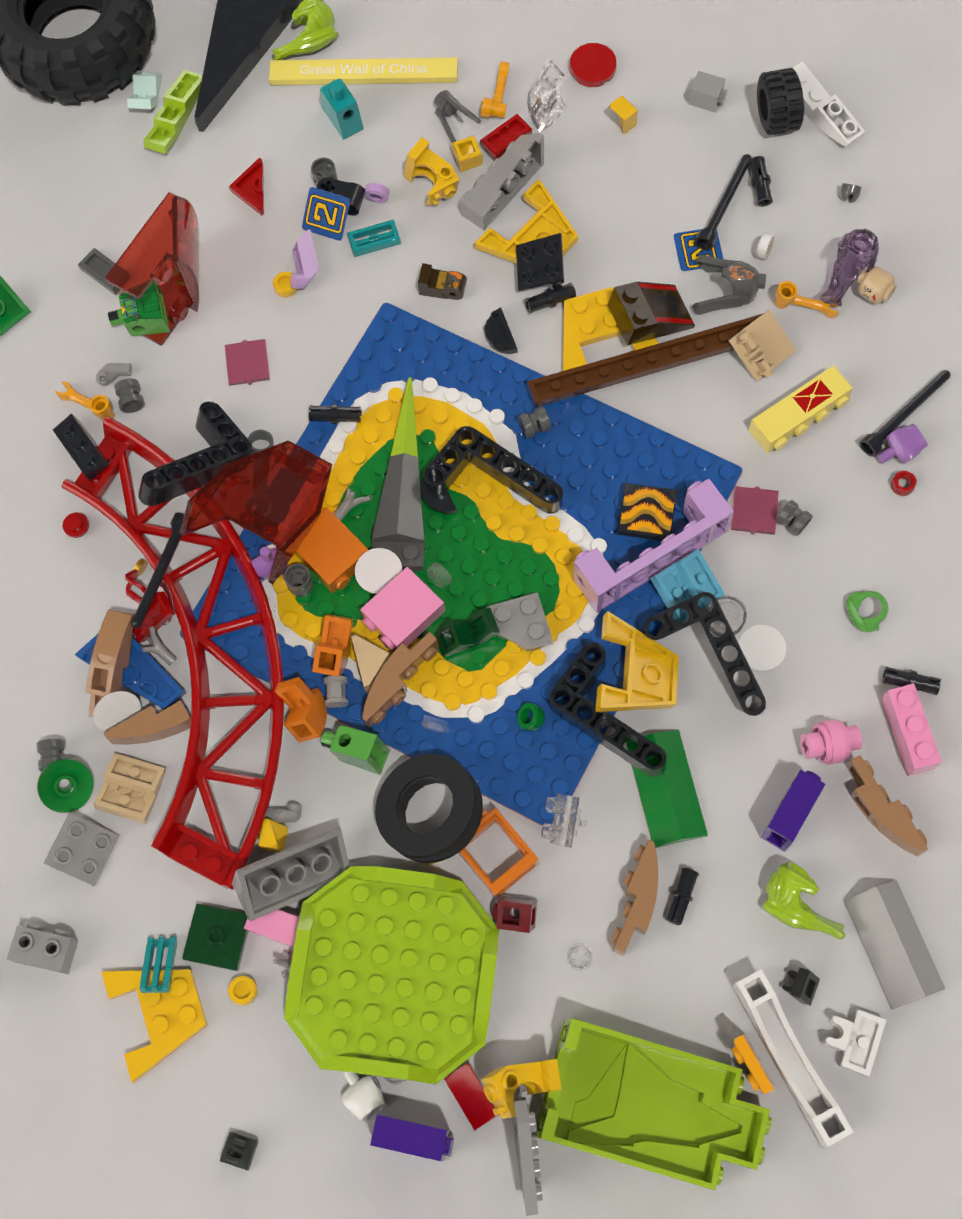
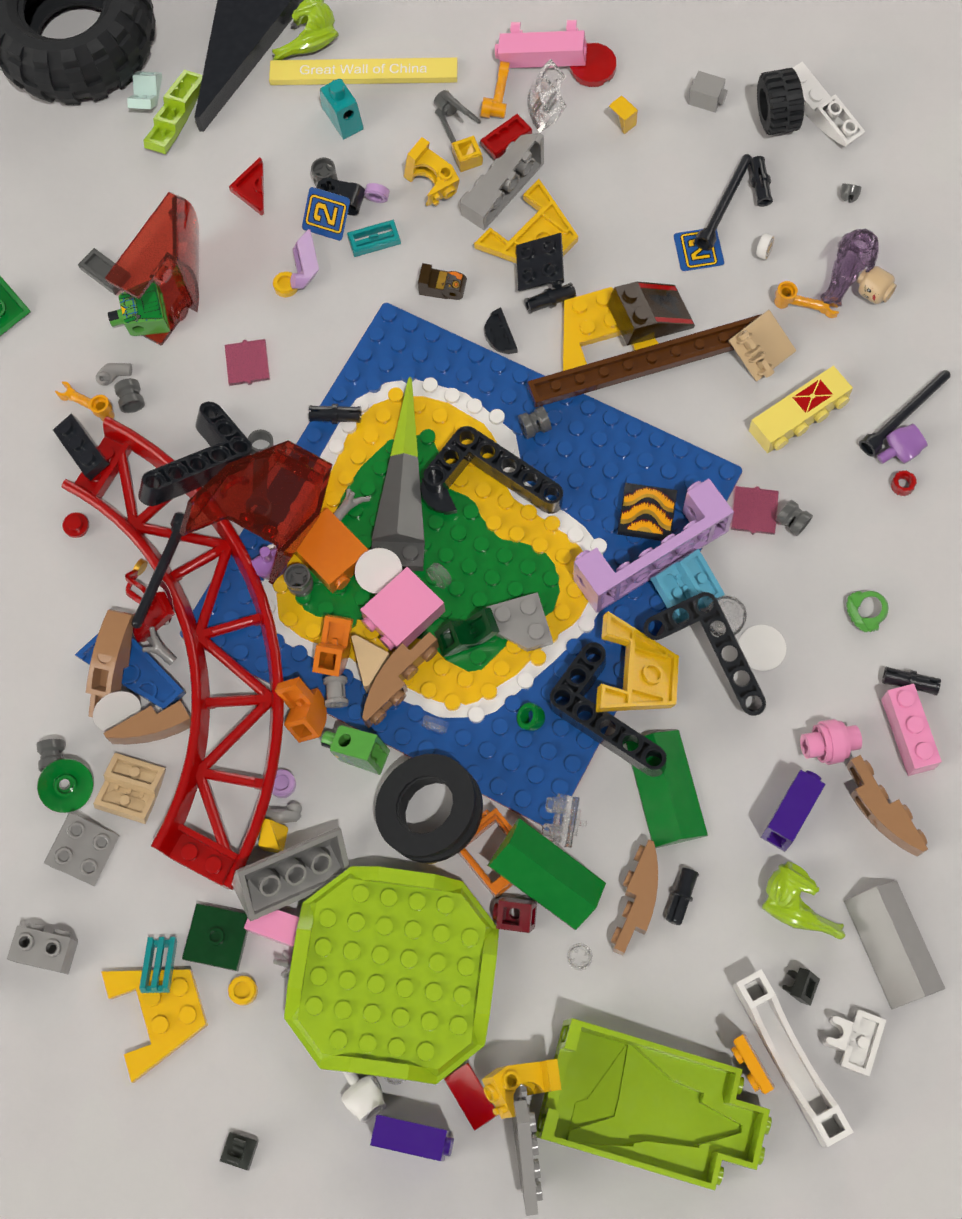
dark grey piece [692,255,766,315] -> none
none -> lavender tile [272,769,296,798]
none -> green slope [487,818,606,930]
none -> bright pink brick [495,20,587,68]

